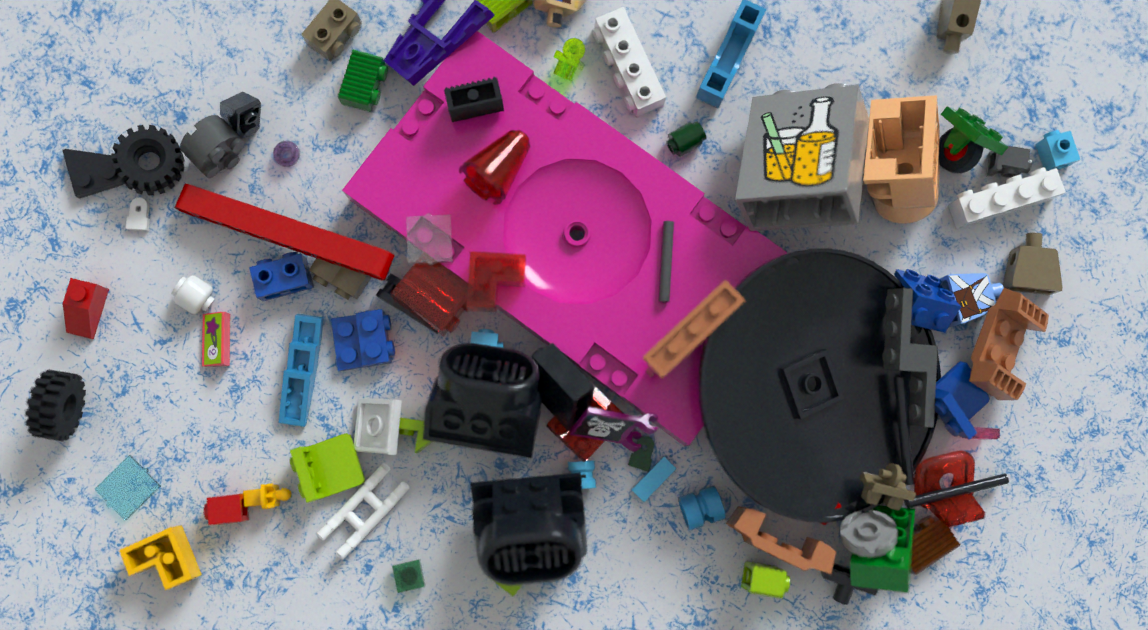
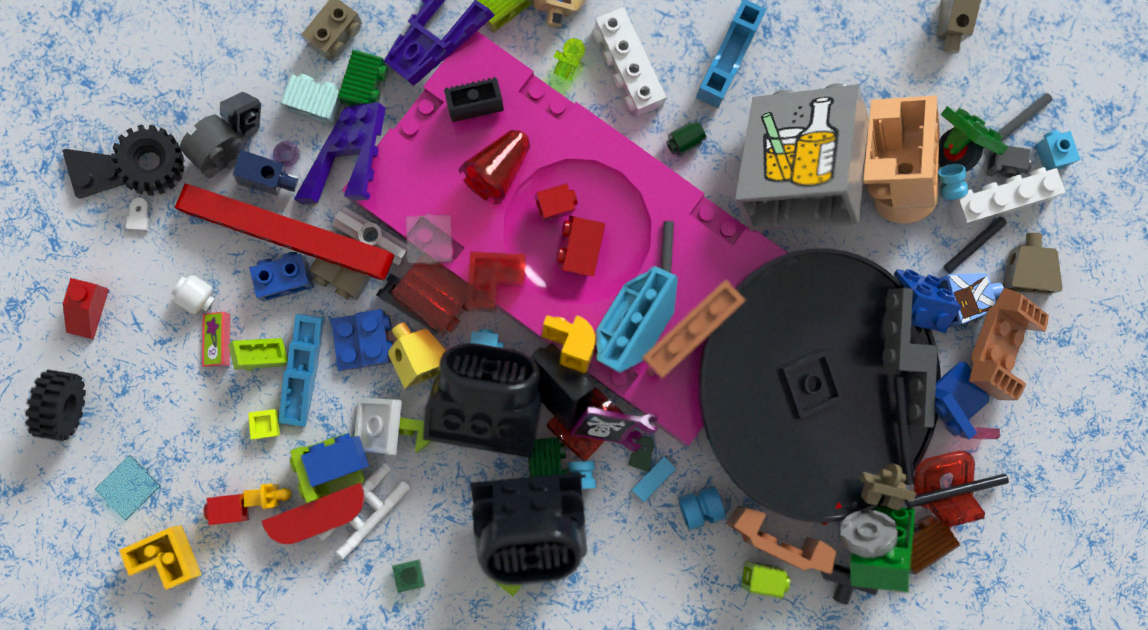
none -> lime tile [228,338,288,371]
none -> dark blue torso [232,149,299,195]
none -> neon yellow plate [248,409,280,440]
none -> red brick [261,483,365,544]
none -> light aqua brick [280,74,342,125]
none -> dark purple wing [294,102,386,204]
none -> blue brick [301,433,370,487]
none -> white piece [332,206,412,267]
none -> light yellow torso [388,322,446,389]
none -> dark green brick [528,437,567,477]
none -> red brick [534,183,578,223]
none -> yellow brick [542,315,595,374]
none -> red brick [556,215,606,276]
none -> medium azure wedge [596,266,678,372]
none -> medium azure wheel [938,164,968,200]
none -> black bar [943,216,1007,274]
none -> dark grey bar [998,93,1053,141]

